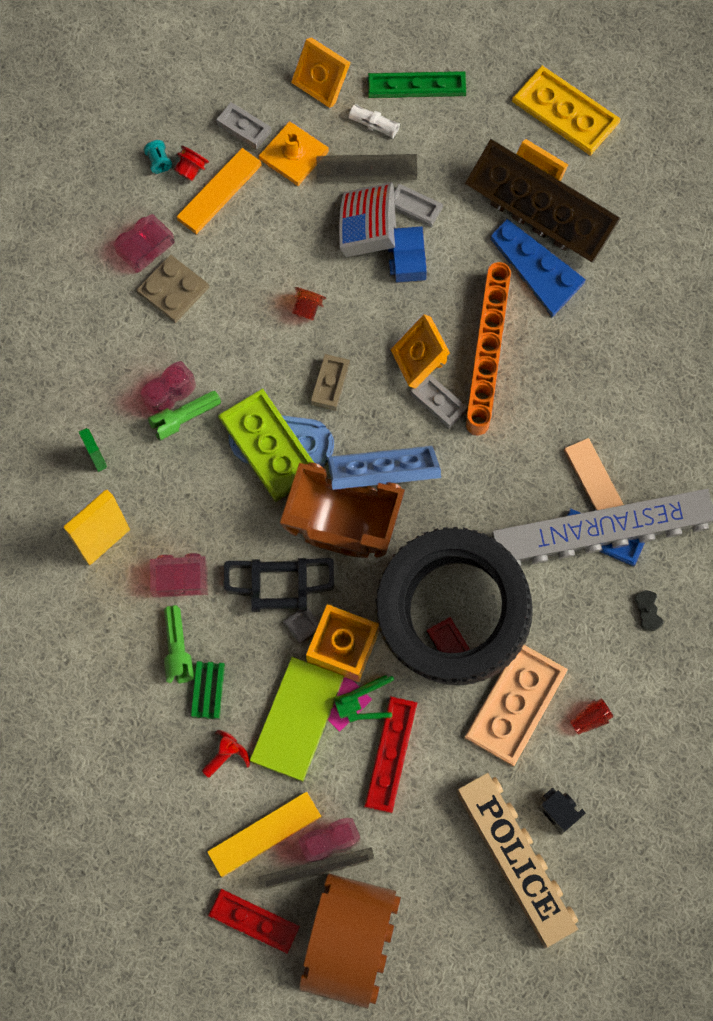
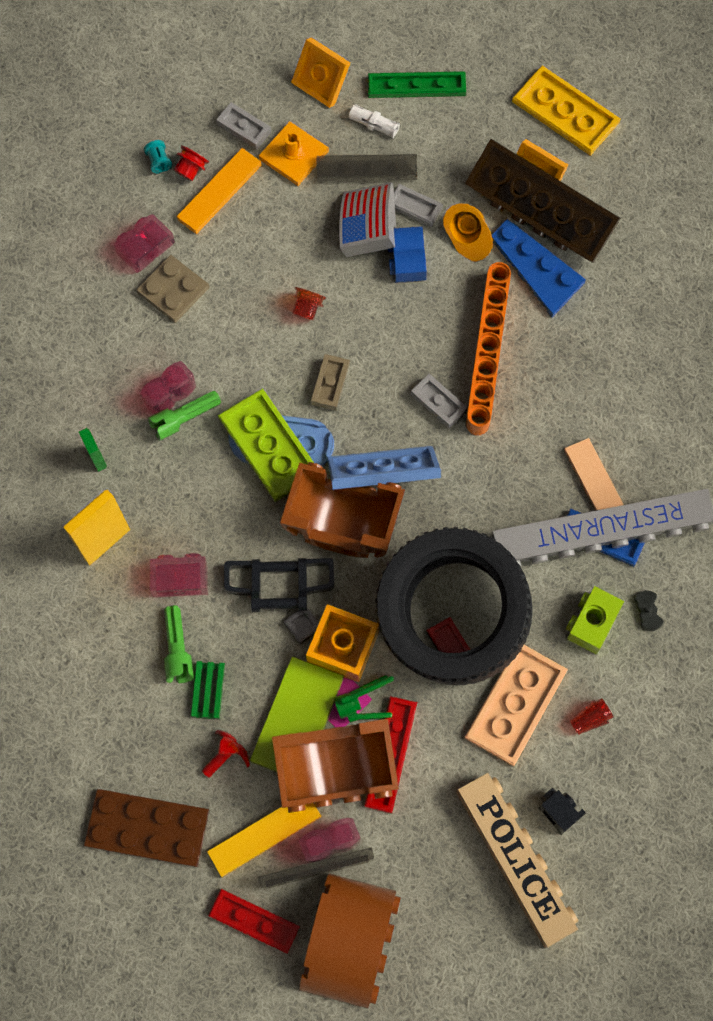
light orange tile [390,314,450,389] -> none
none -> reddish brown plate [84,789,210,868]
none -> dark orange cylinder [272,719,399,813]
none -> light orange piece [443,203,493,262]
none -> lime brick [566,586,625,655]

